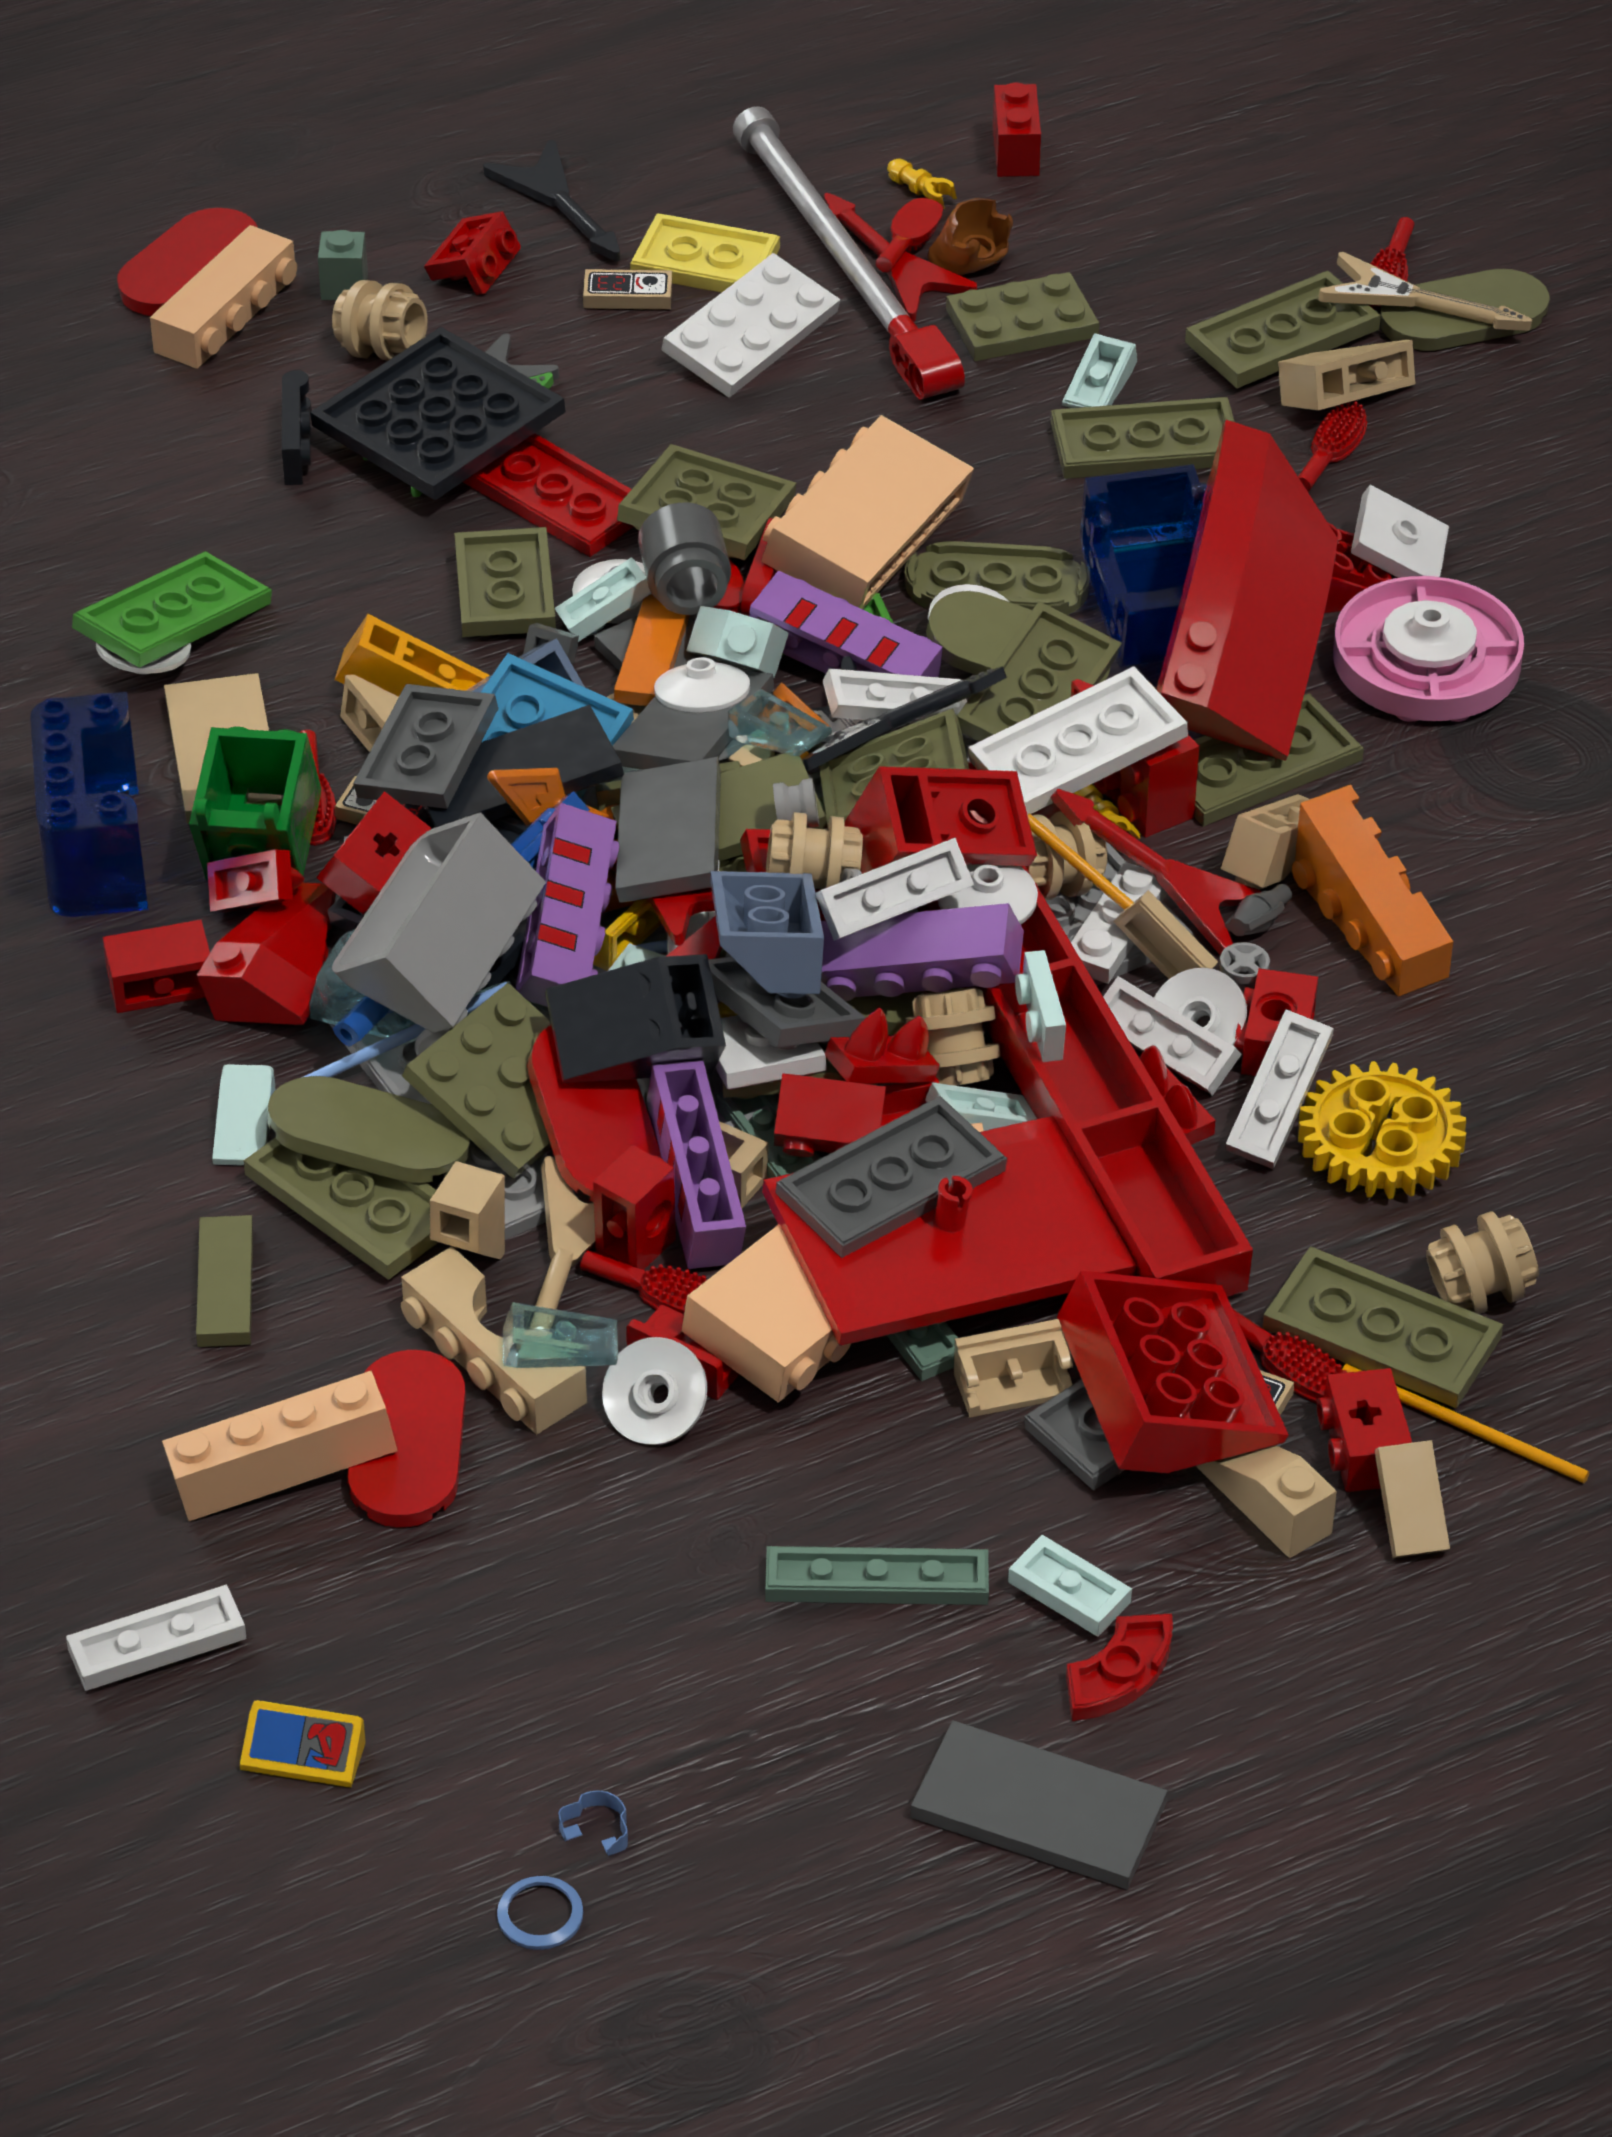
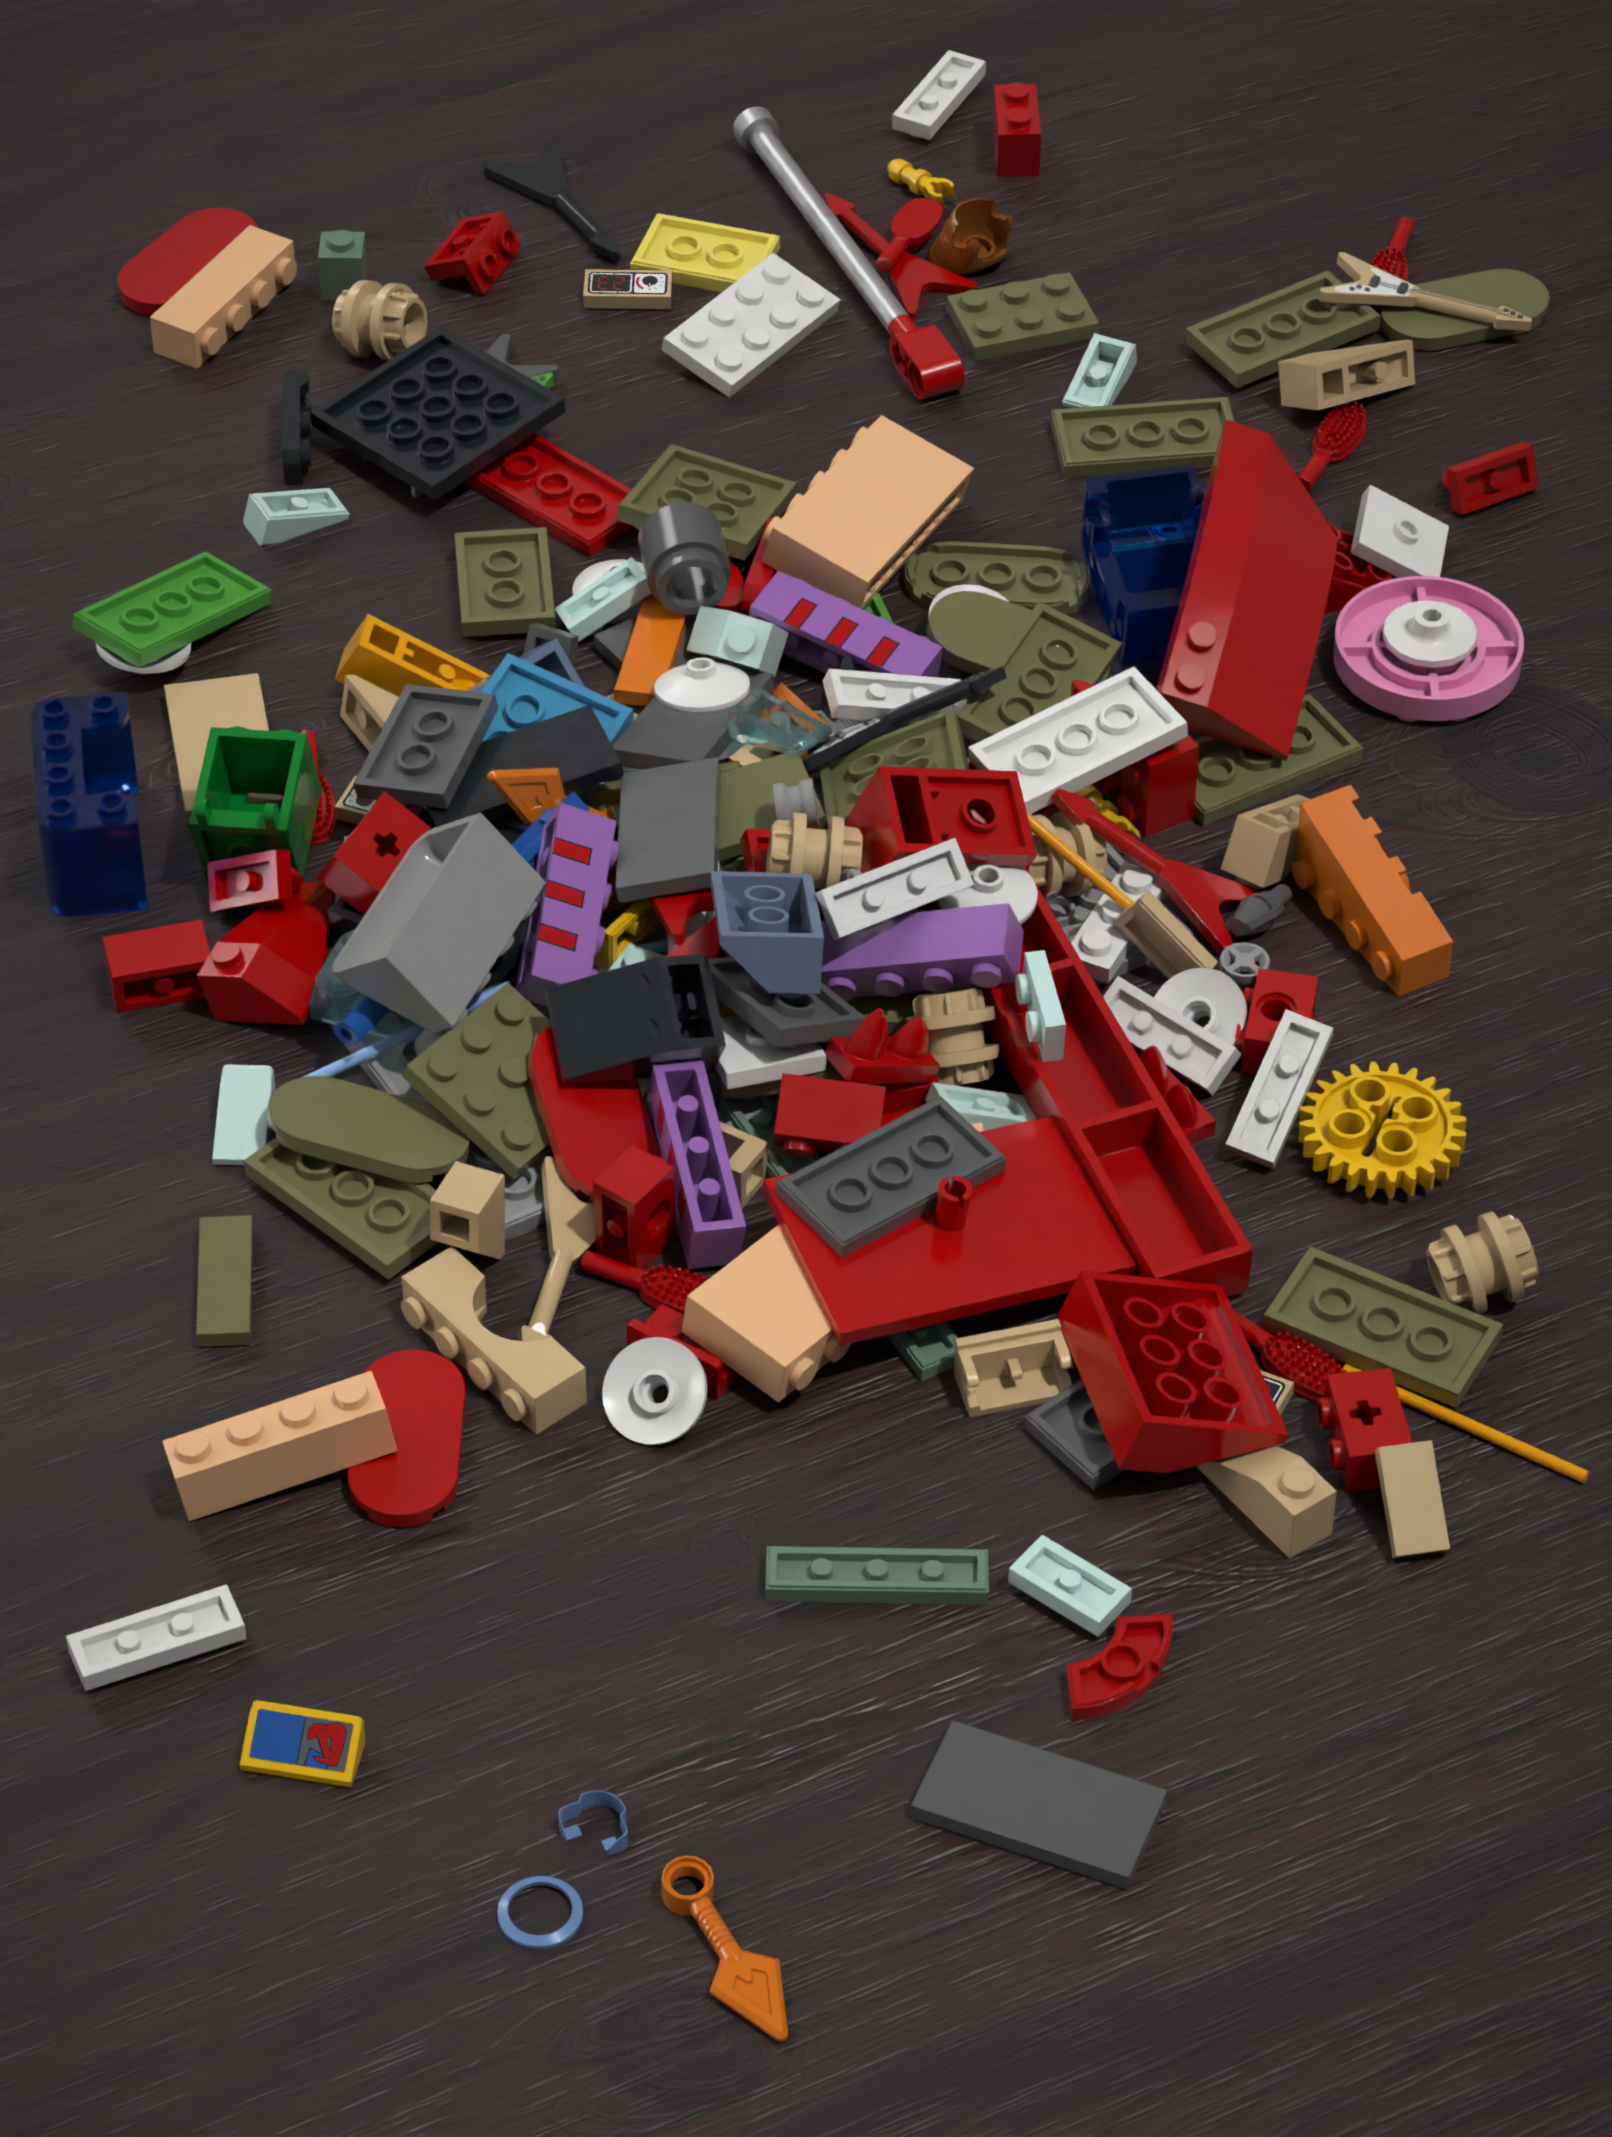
clear light blue slope [503,1302,618,1368] -> none
none -> light aqua slope [243,488,349,546]
none -> orange piece [661,1855,788,2042]
none -> white plate [892,50,986,140]
none -> red tile [1441,442,1538,515]

